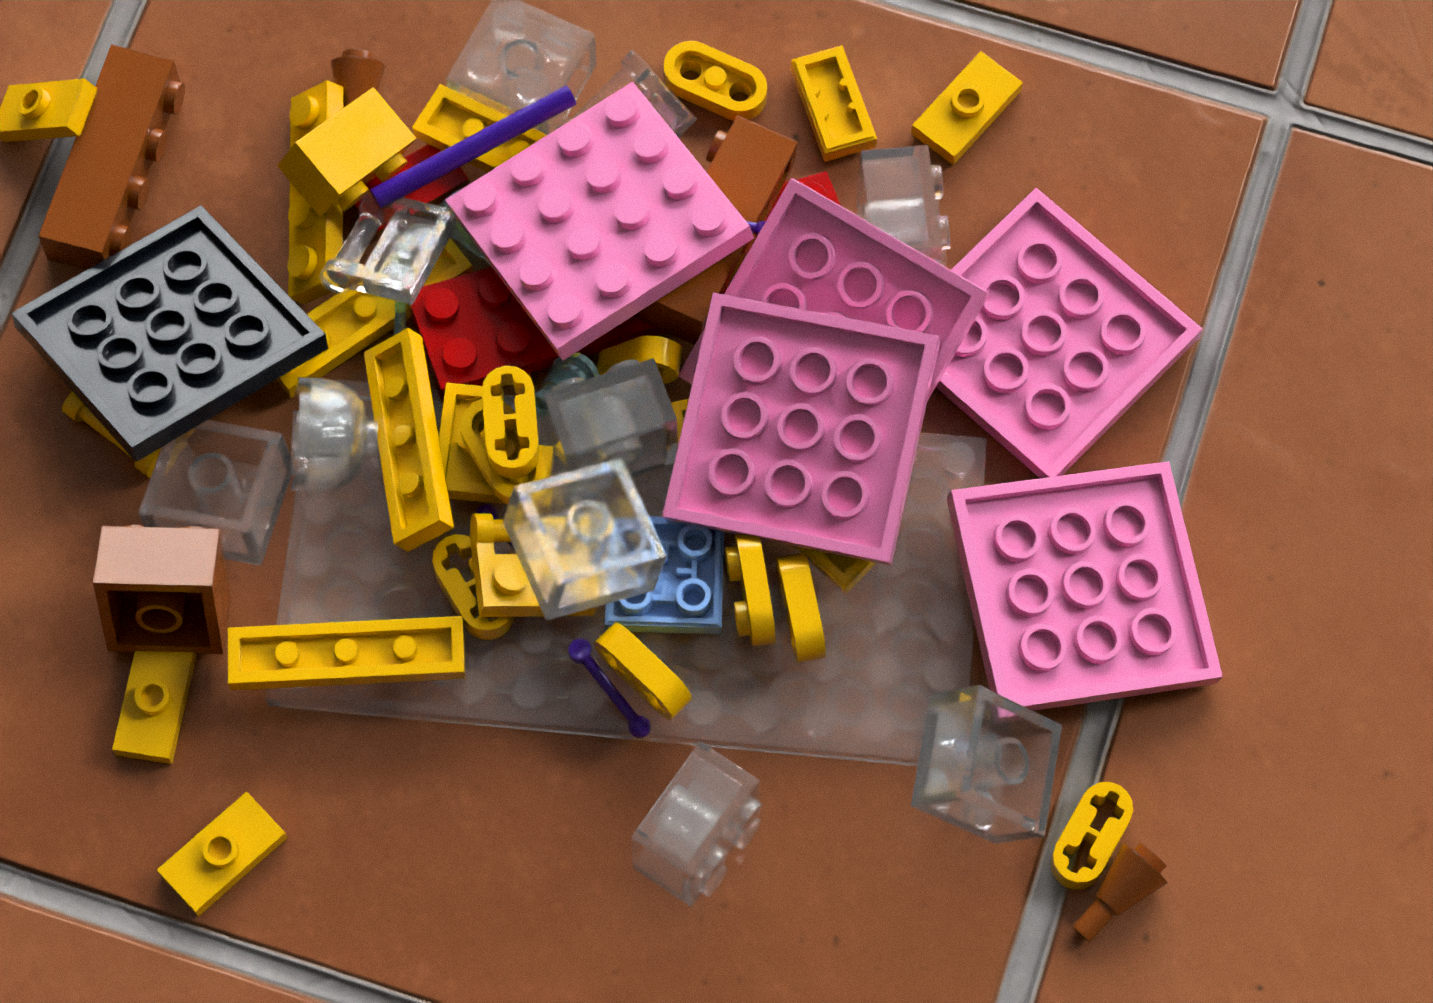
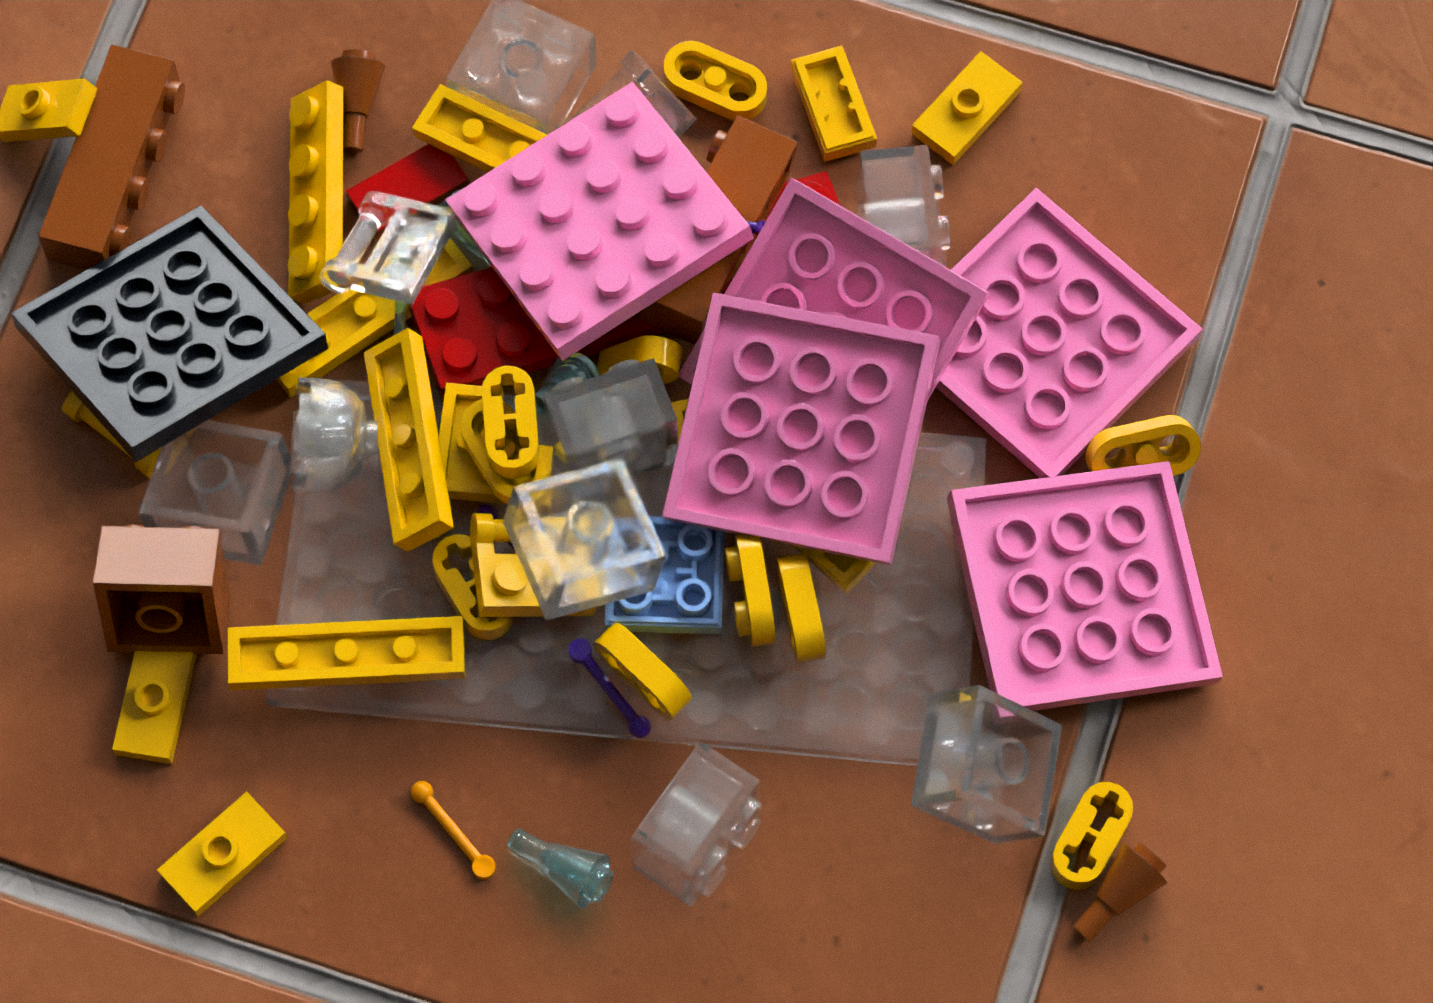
yellow brick [277,87,417,217] -> none
dark purple bar [370,85,577,209] -> none
none -> light orange hinge [410,781,496,880]
none -> clear light blue cone [507,828,614,908]
none -> yellow plate [1085,415,1201,476]

